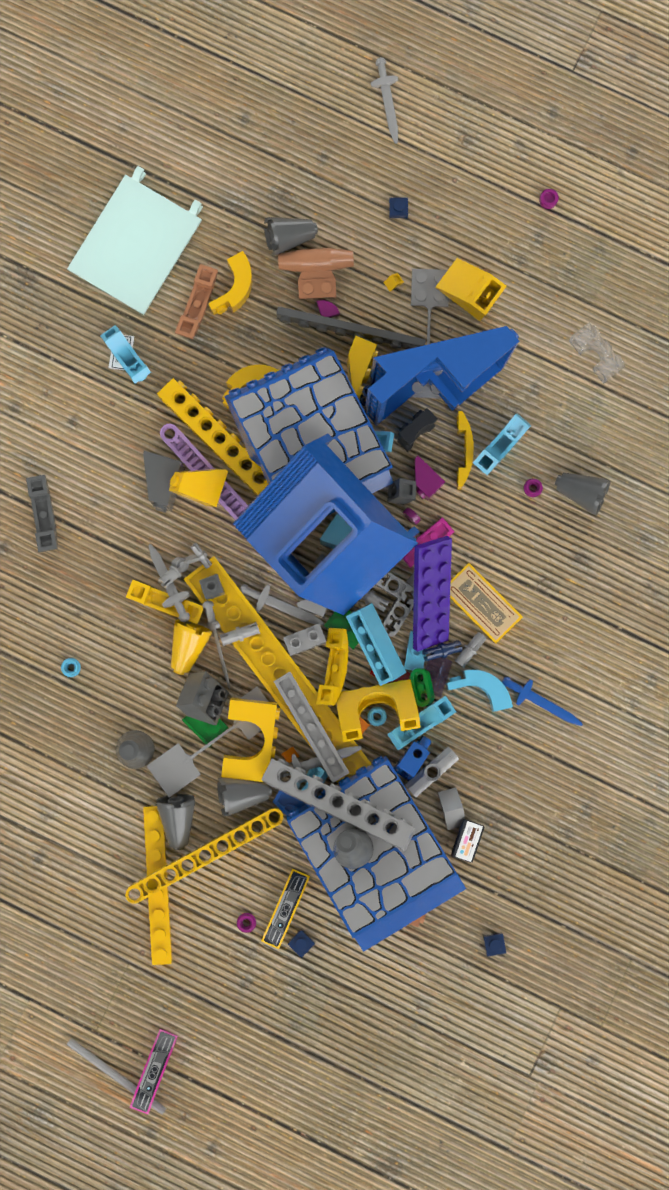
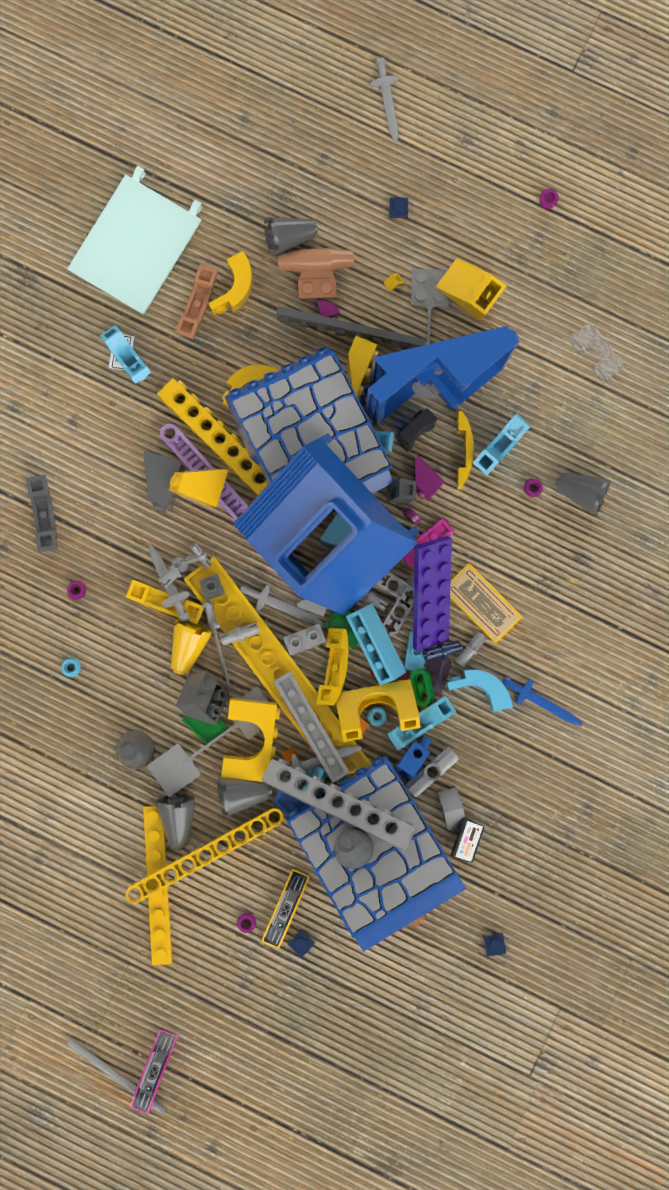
none -> magenta plate [67,581,87,600]

